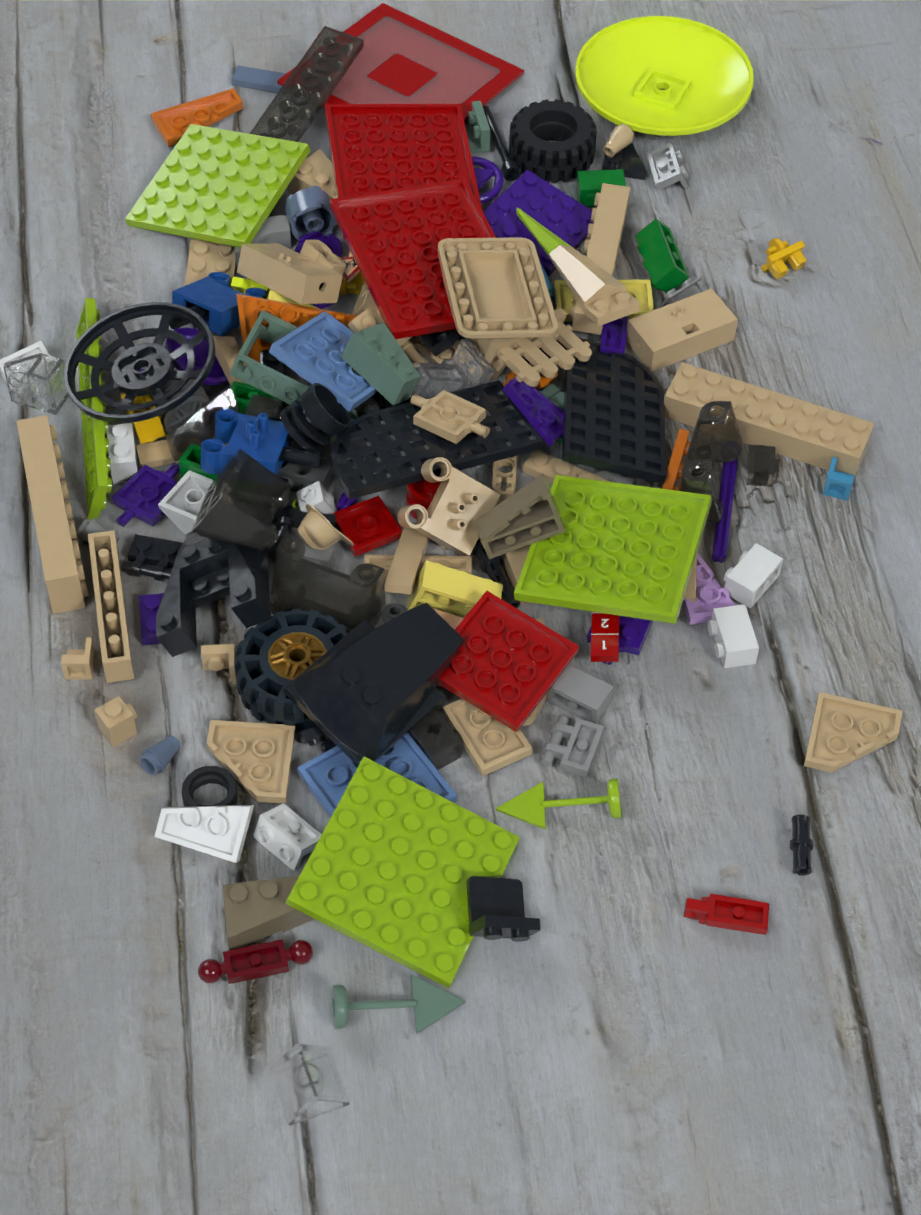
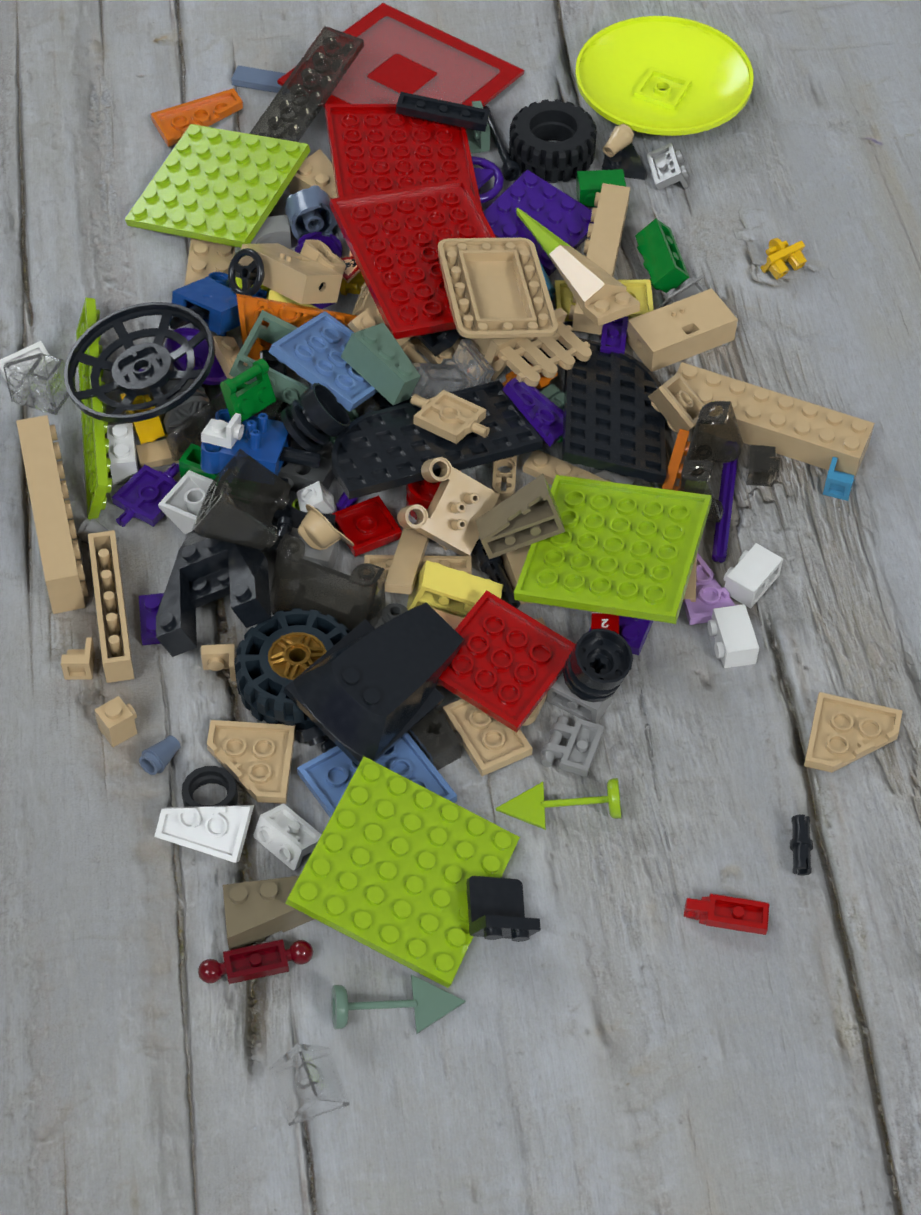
black plate [121,534,183,582] -> none
none -> white bracket [201,413,244,449]
none -> green plate [220,358,276,423]
none -> black piece [228,248,265,296]
none -> black plate [395,92,490,132]
none -> black wheel [563,628,633,702]
none -> tan slope [648,373,710,433]

